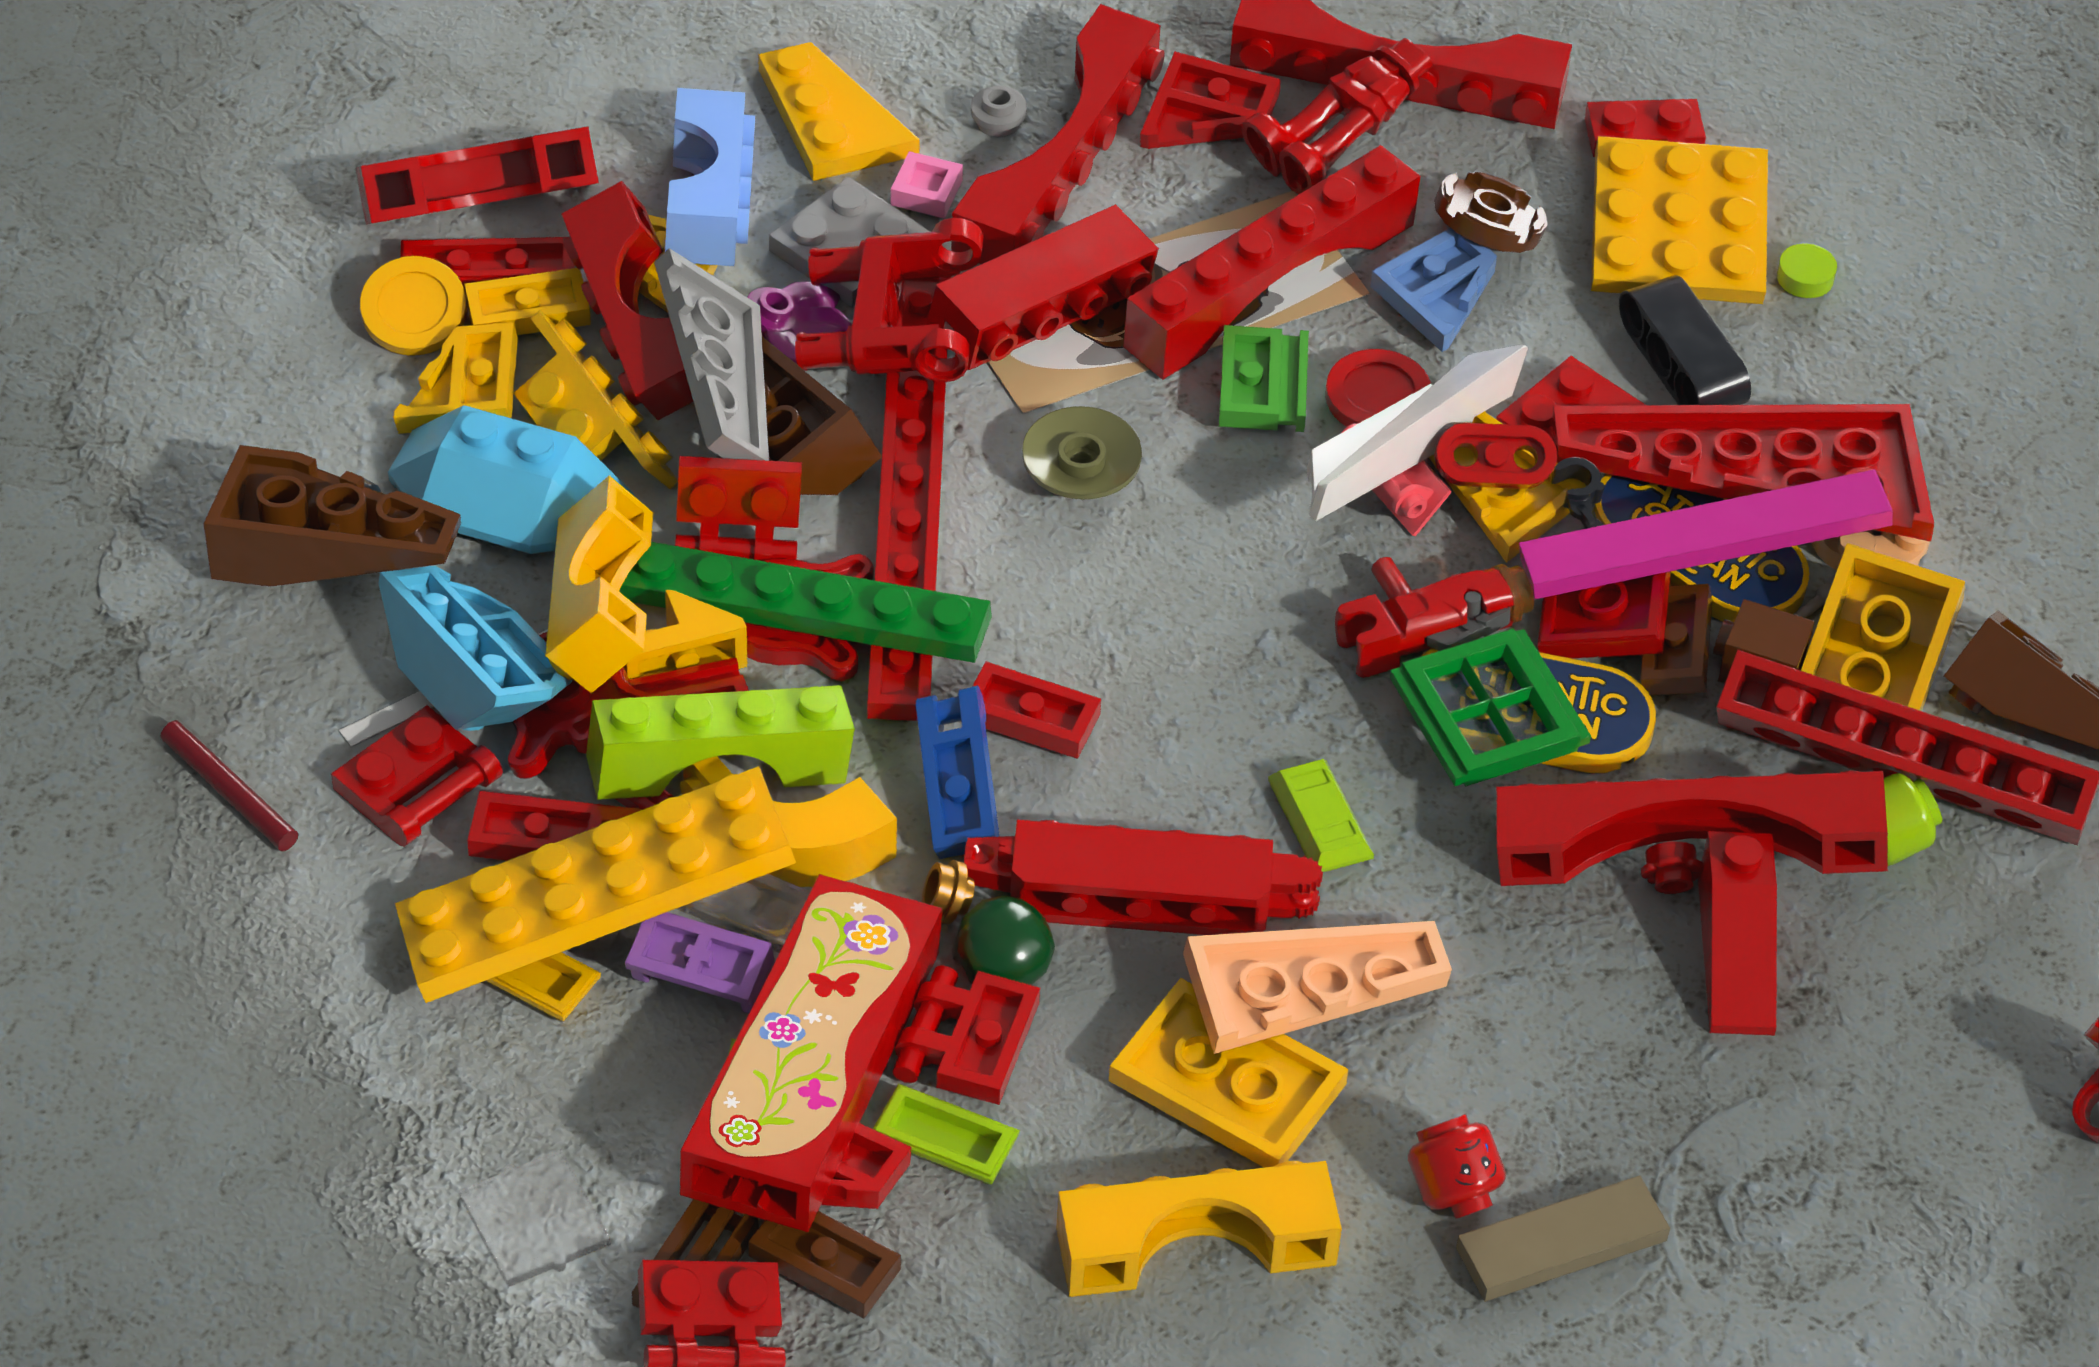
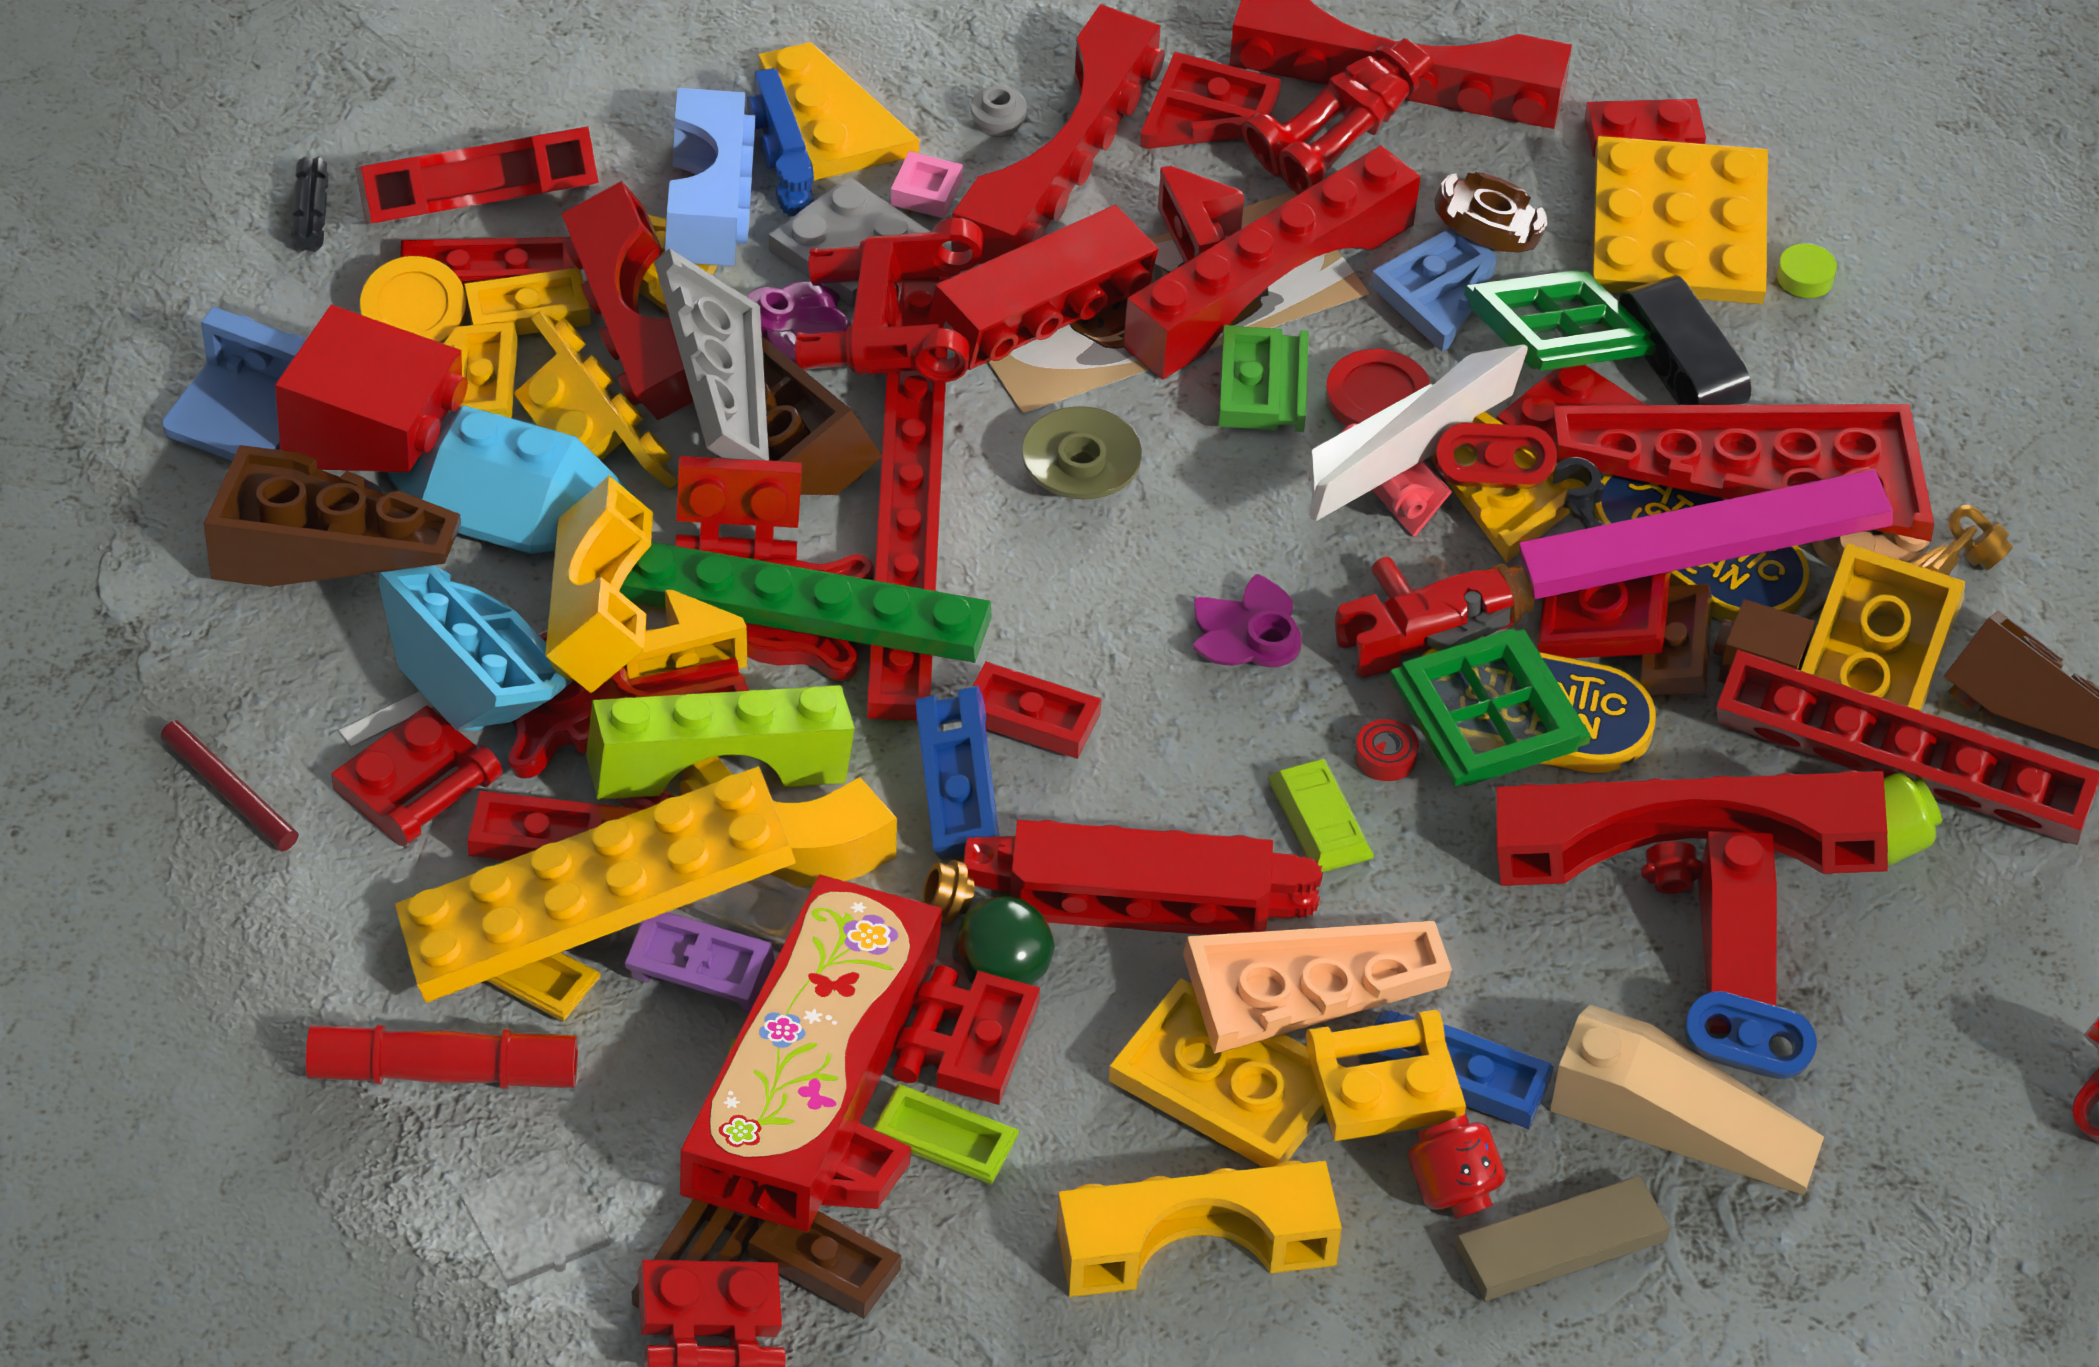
none -> medium blue bracket [162,307,306,461]
none -> red slope [275,304,468,472]
none -> black axle [291,156,329,252]
none -> red piece [306,1025,578,1089]
none -> blue hinge [747,68,814,216]
none -> red slope [1158,165,1244,263]
none -> magenta plate [1193,574,1302,667]
none -> yellow plate [1306,1009,1466,1141]
none -> red tile [1355,719,1419,781]
none -> blue hinge [1358,1010,1554,1129]
none -> green piece [1464,270,1656,371]
none -> tan wedge [1550,1005,1824,1195]
none -> blue plate [1684,991,1817,1079]
none -> pearl gold piece [1909,505,2013,576]

